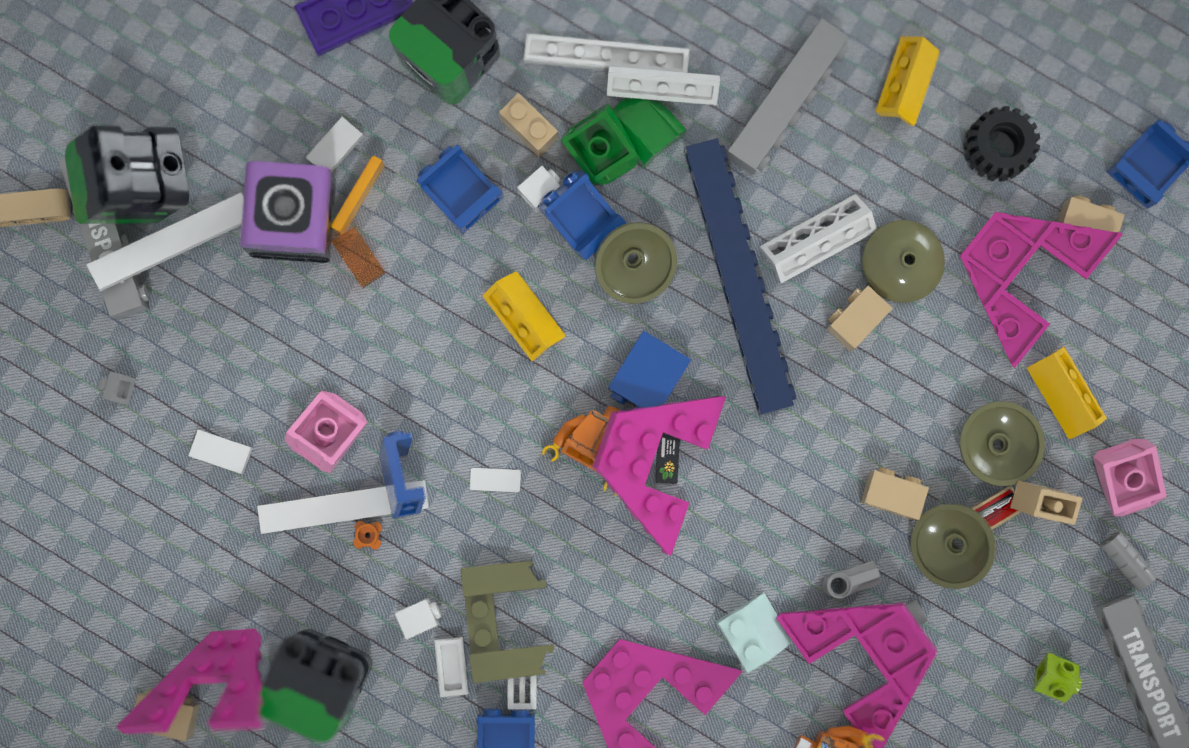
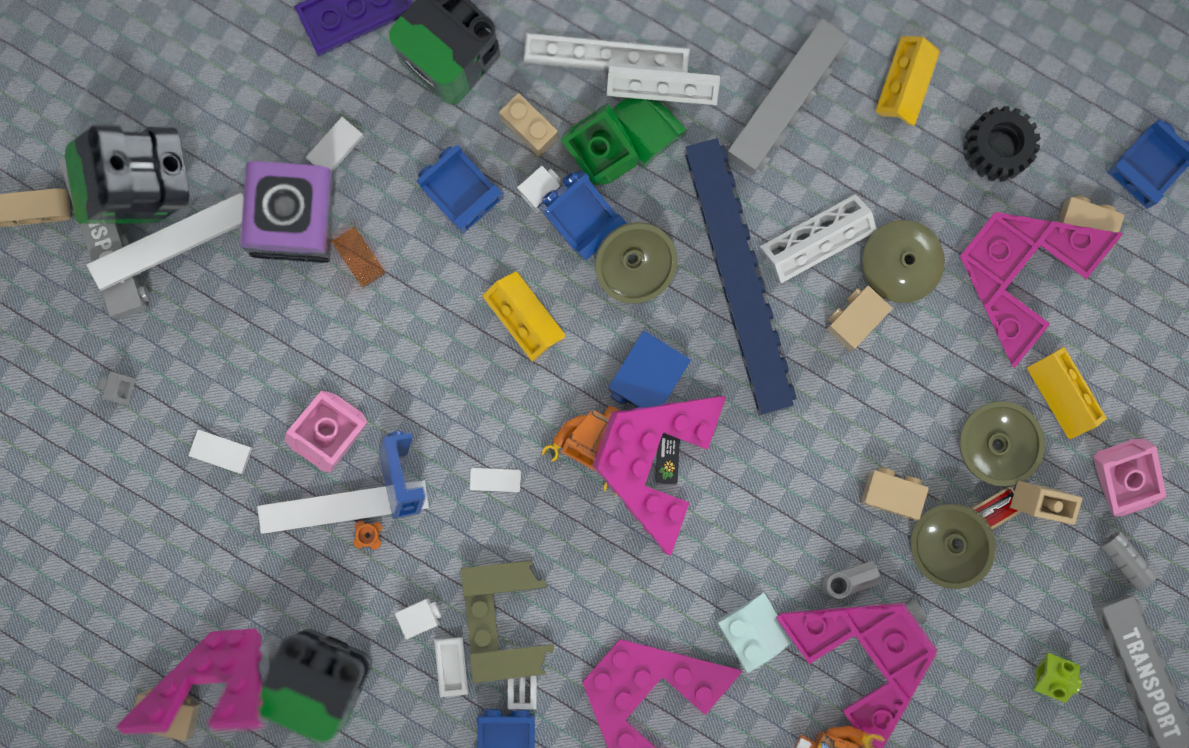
light orange tile [331,156,384,236] -> none

